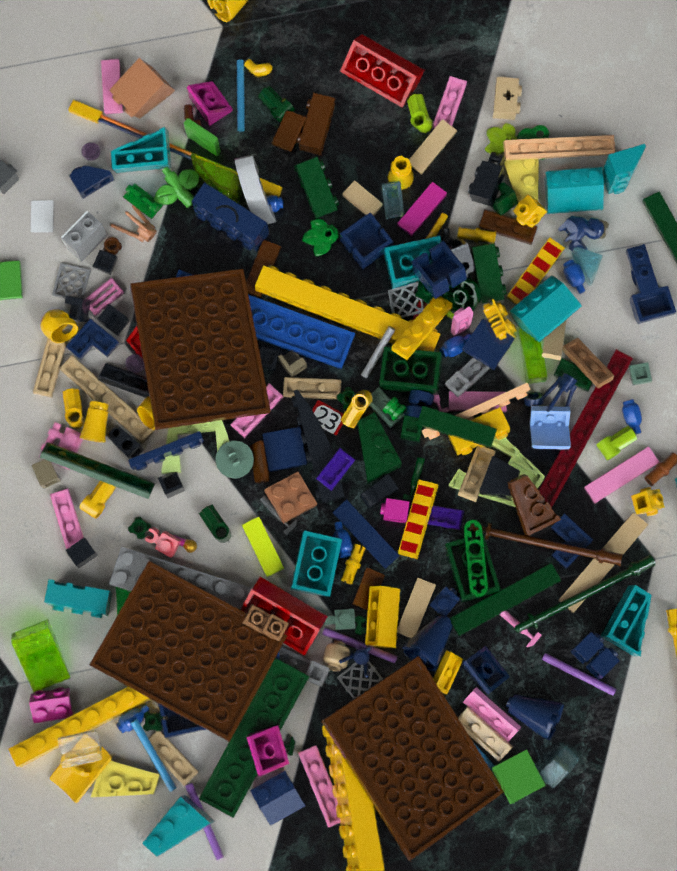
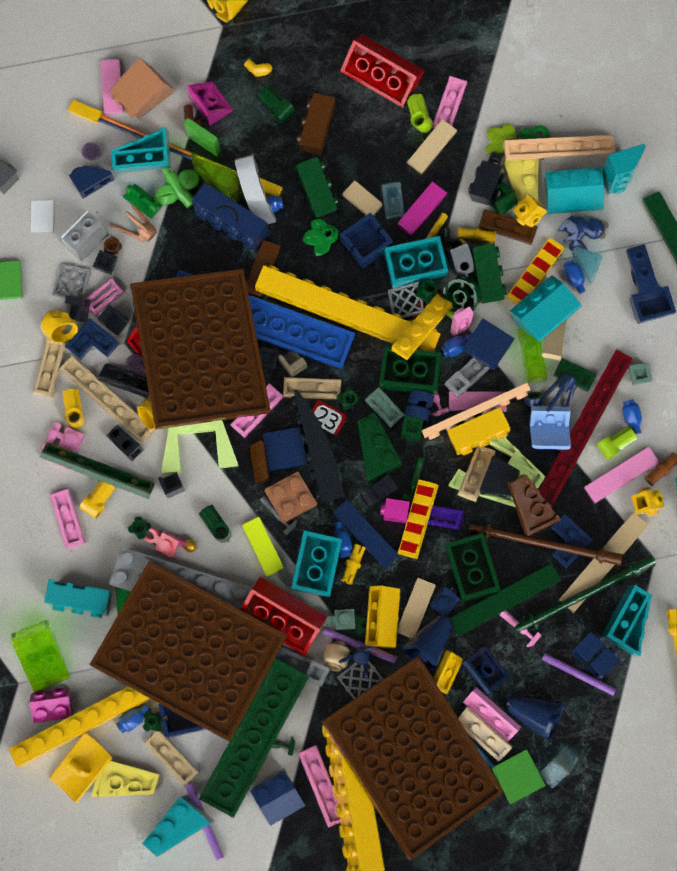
dark tan panel [31,459,61,489] -> none
clear panel [58,730,102,769] -> none
black panel [65,538,98,568] -> none
yellow plant [79,401,109,443] -> none
dark blue plate [128,431,204,471] -> none
dark azure bar [131,719,177,792] -> none
sand green piece [215,441,254,479] -> none
dark azure bar [237,59,245,131] -> none
medium nougat slope [242,605,289,641] -> none
dark pink slope [247,725,290,776] -> none
reddish brown slope [272,111,306,152] -> none
dark purple plate [316,448,355,491] -> none
yellow piece [340,390,373,429] -> none
reddish brown slope [353,567,385,610] -> none
light grey bar [361,326,395,378] -> none
green wheel [382,397,406,421] -> none
yellow plant [388,156,414,190] -> none
dark blue piece [411,241,467,299] -> none
dark green tile [417,406,497,448] -> none
green beam [464,520,488,597] -> none
yellow hinge [483,299,517,340] -> none
tan brick [493,77,522,120] -> none
medium nougat plate [562,338,614,388] -> none

